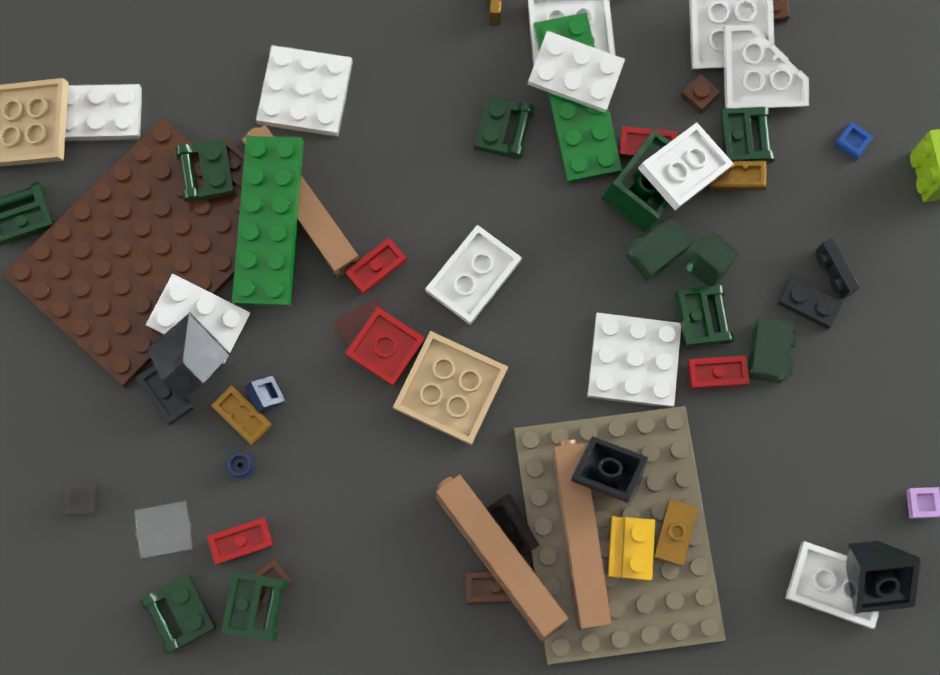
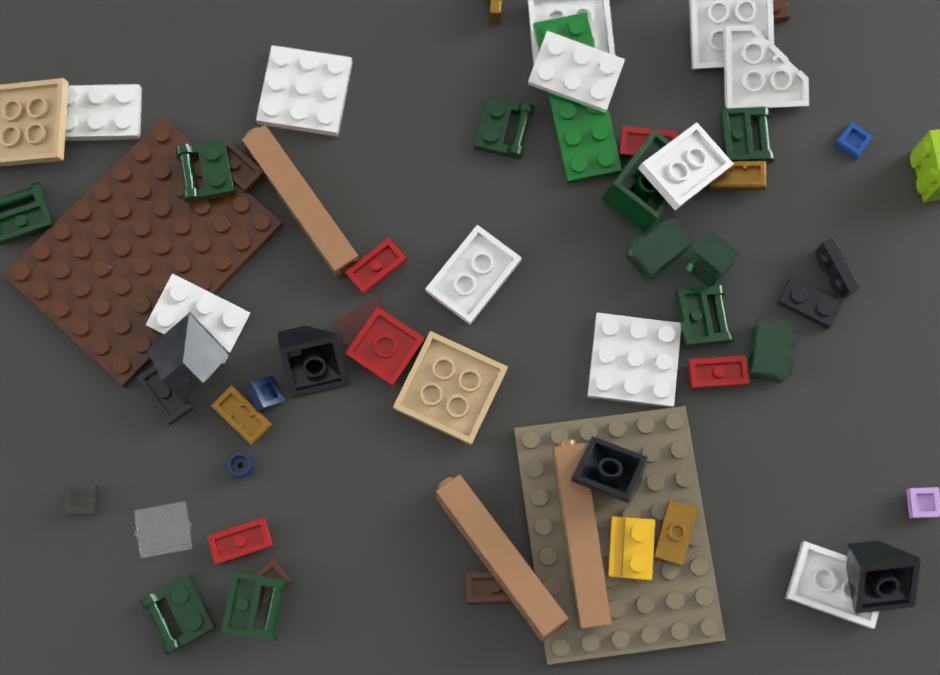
green plate [232,136,304,307] -> none
black plate [486,494,540,556] -> none
reddish brown plate [680,74,720,114] -> none
none -> black slope [278,326,349,397]

